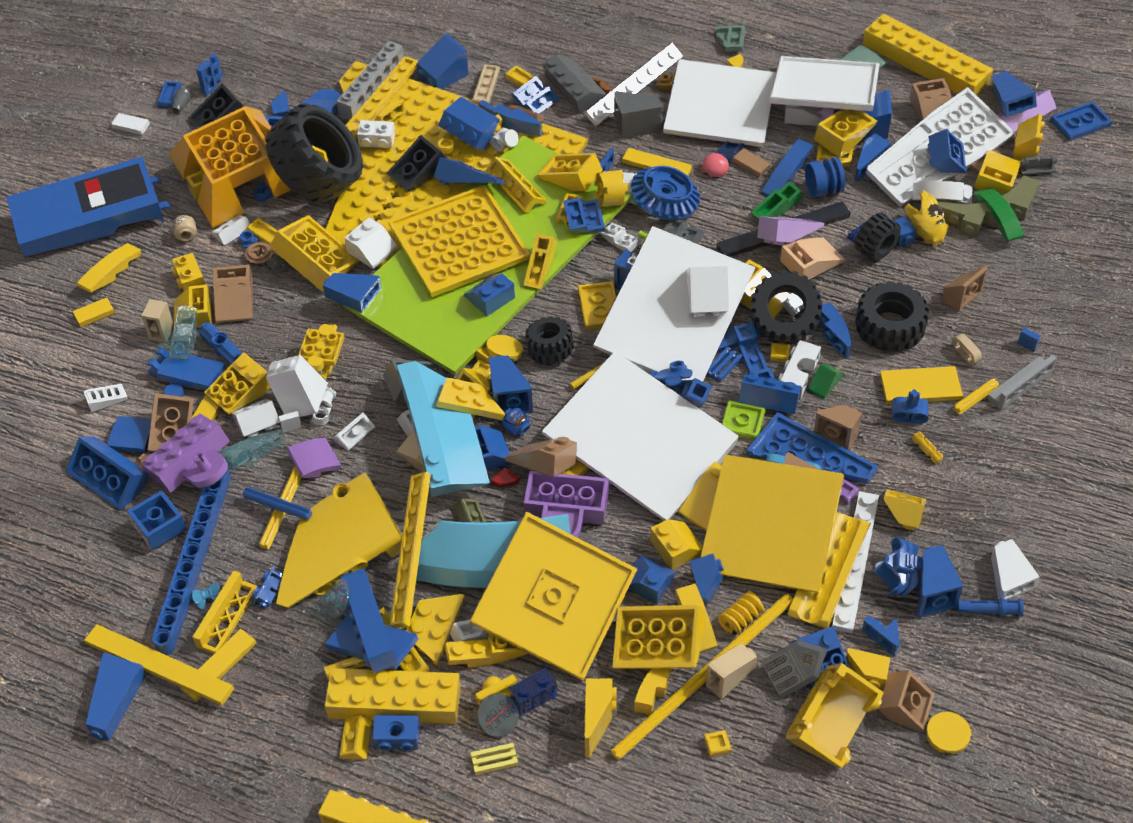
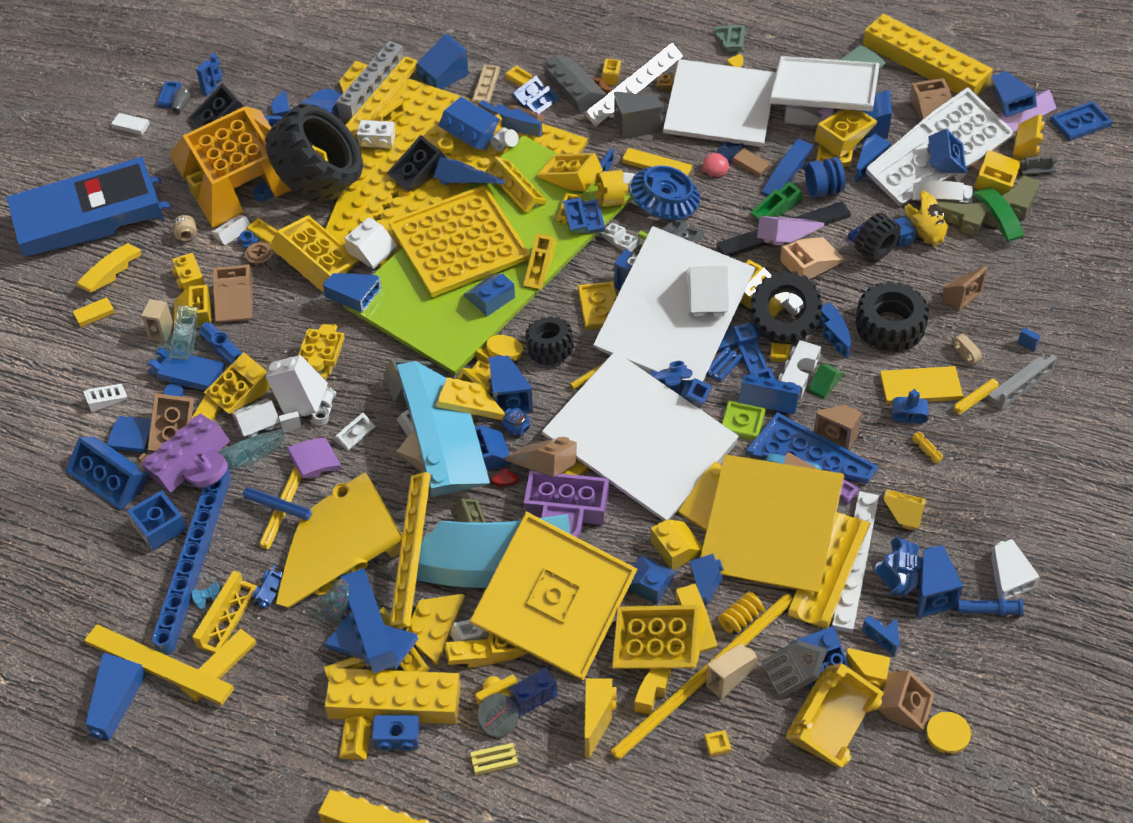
none -> yellow slope [602,59,621,86]

